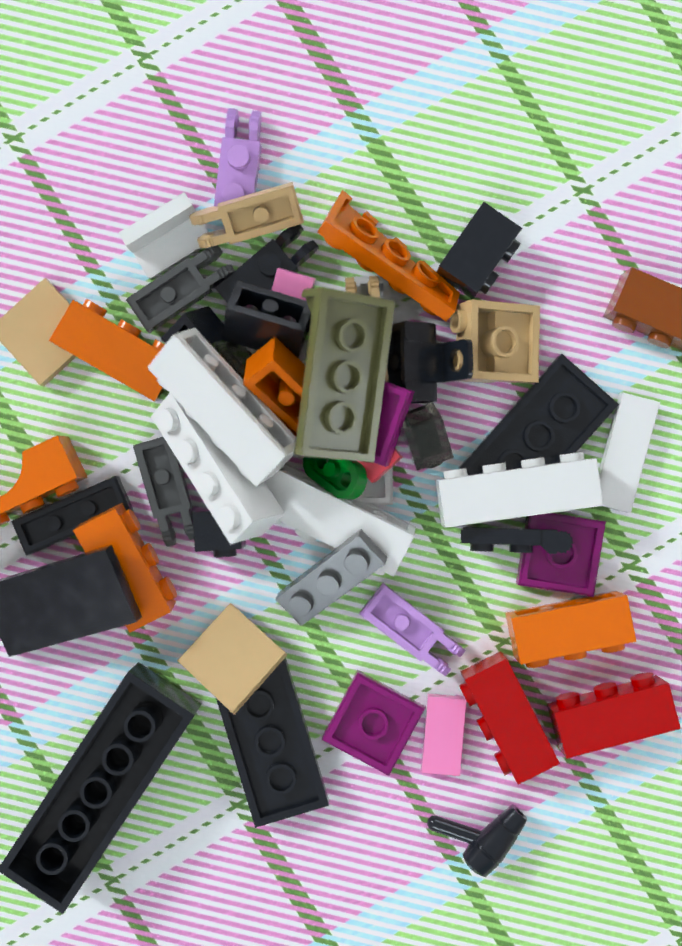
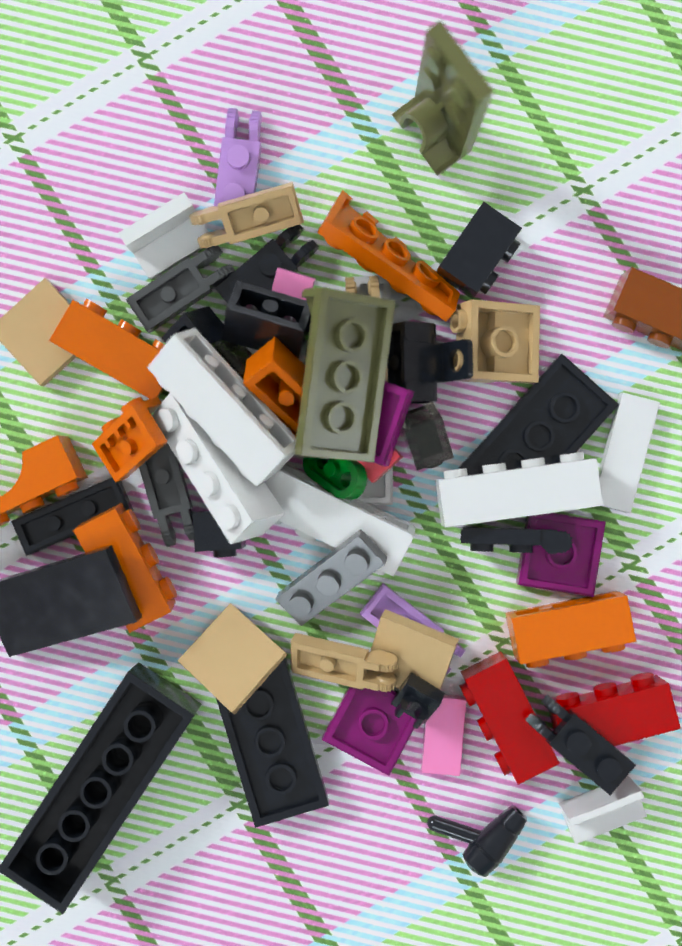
none -> orange bracket [92,397,168,483]
none -> tan hinge [291,633,398,693]
none -> tan tile [368,609,459,690]
none -> black tile [391,673,445,729]
none -> olive plate [392,20,494,176]
none -> black hinge [526,694,636,796]
none -> white panel [558,776,647,844]

